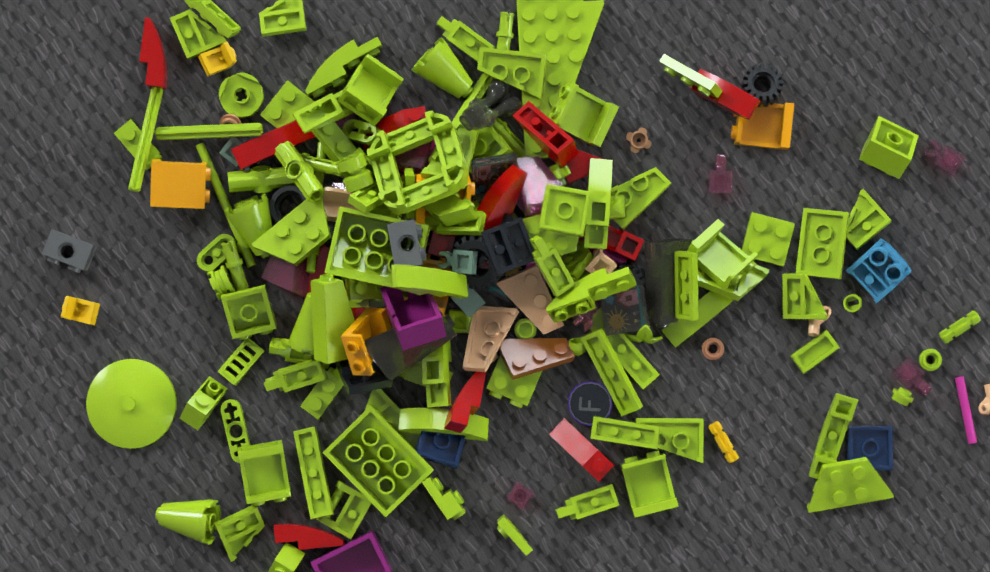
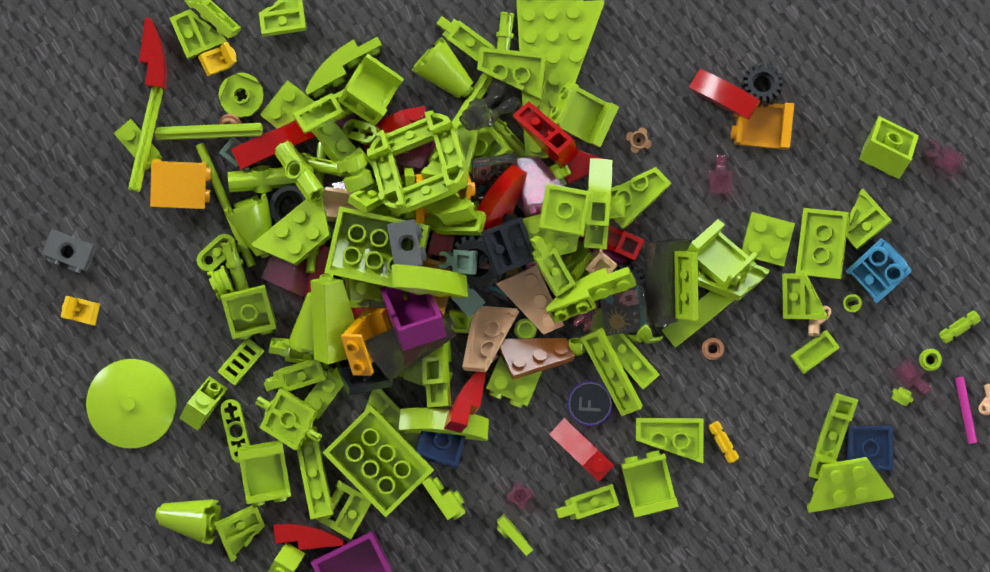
lime plate [590,416,661,449] -> none
plate [659,54,723,98] -> none
none -> lime plate [255,388,322,450]

